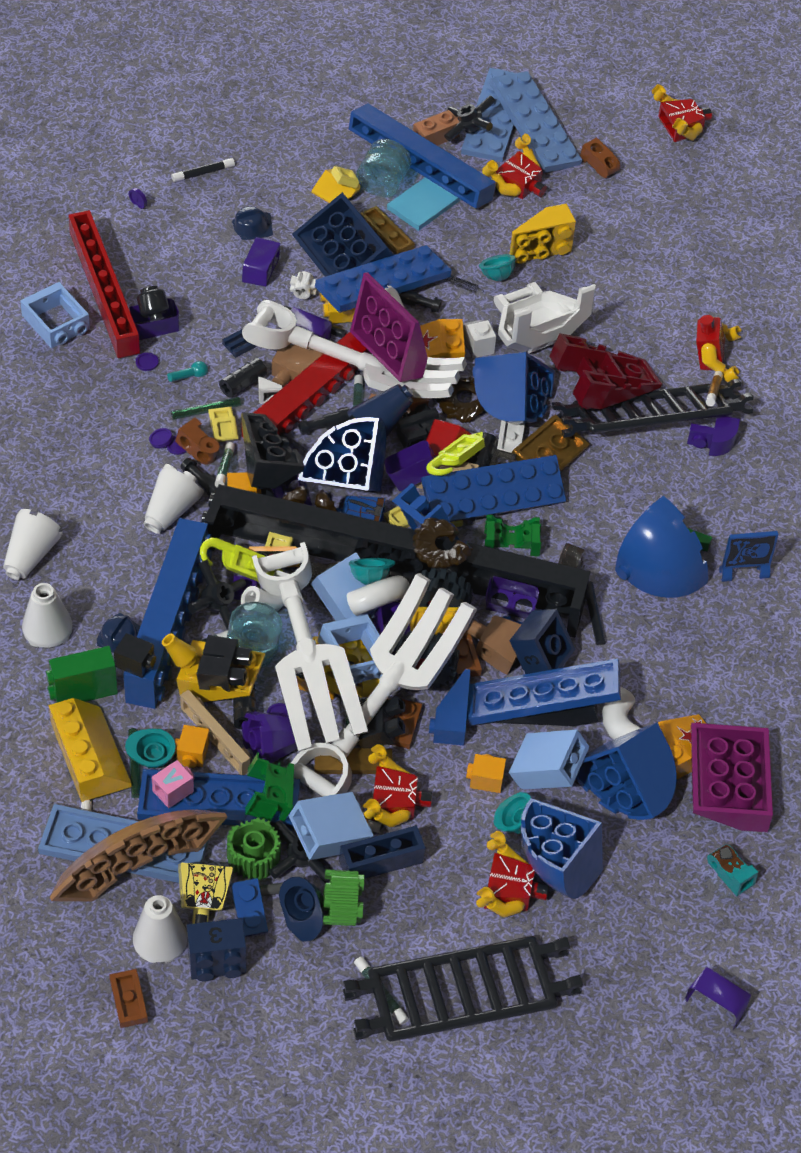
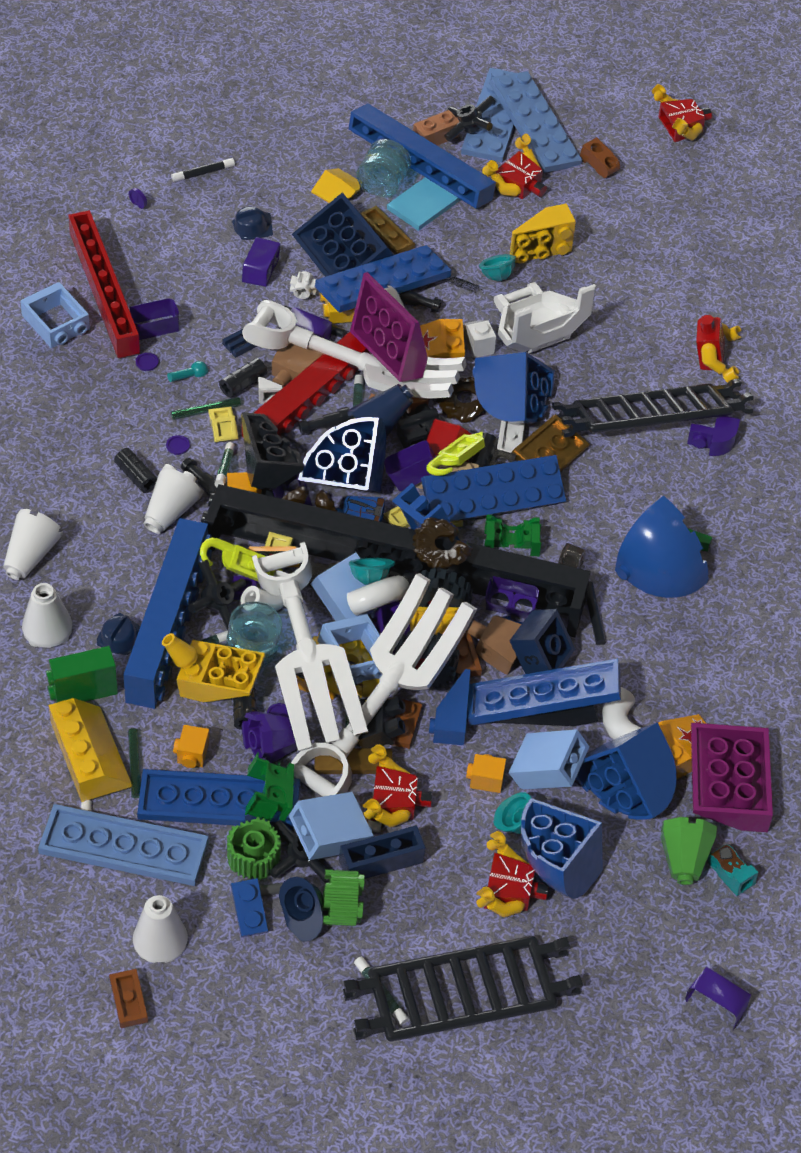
medium nougat brick [50,809,227,902] -> none
black brick [114,633,156,678] -> none
teal piece [125,728,176,769] -> none
black head [137,286,169,321] -> none
dark purple piece [149,428,173,449] -> none
bright pink brick [152,760,195,809] -> none
dark orange leg [175,418,220,465] -> none
light yellow torso [178,862,233,924] -> none
tan plate [180,690,251,775] -> none
dark blue brick [187,918,246,982] -> none
black hips [196,635,252,692] -> none
light yellow tile [331,166,359,188] -> none
dark red wedge [549,333,662,409] -> none
bar [706,371,723,406] -> none
blue flag [719,531,779,582] -> none
none -> black axle [114,448,157,493]
none -> bright green cone [660,817,717,885]

